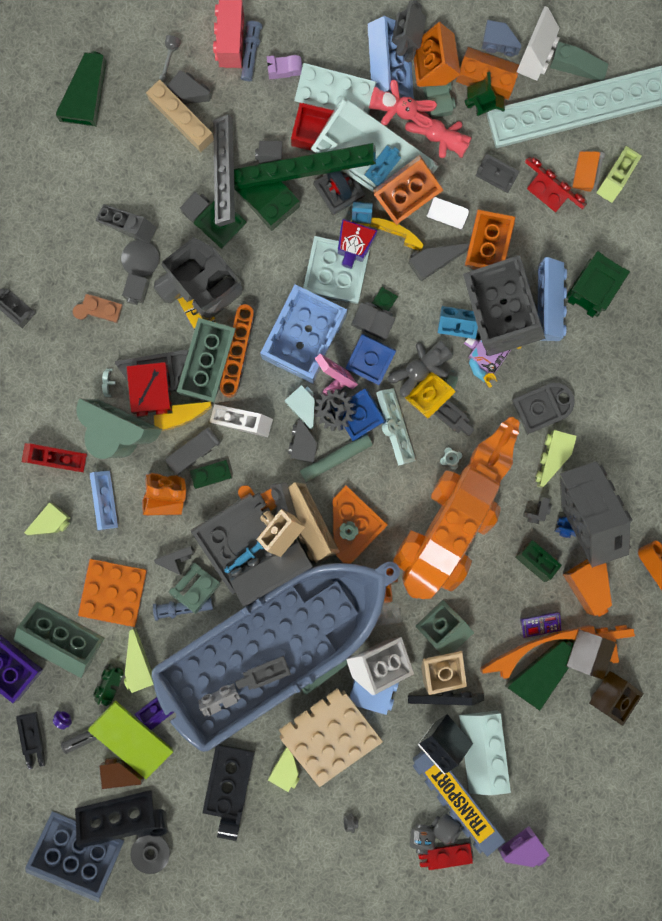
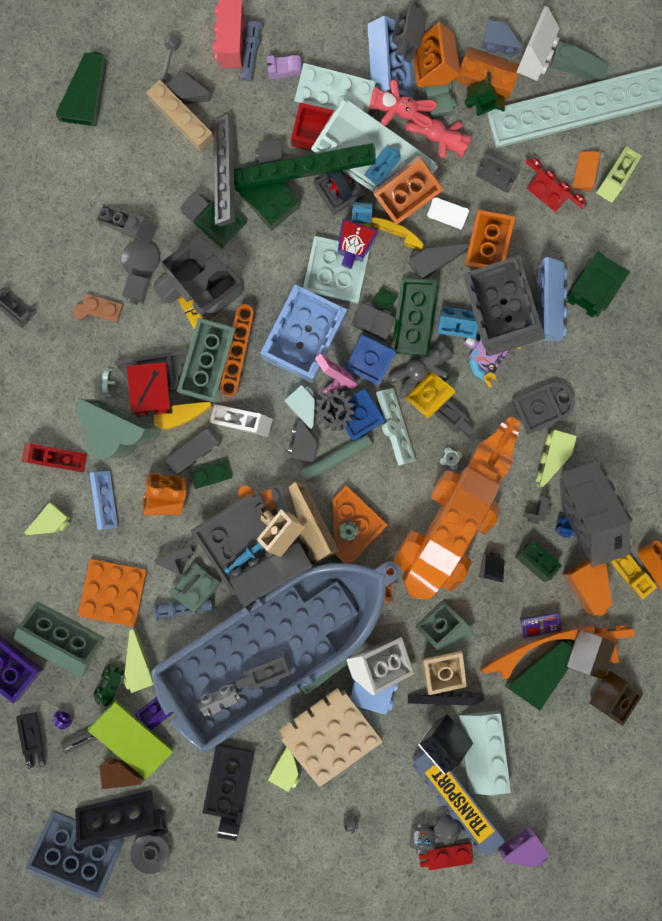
none -> dark green plate [391,278,439,357]
none -> black slope [478,552,505,583]
none -> yellow slope [610,554,657,600]

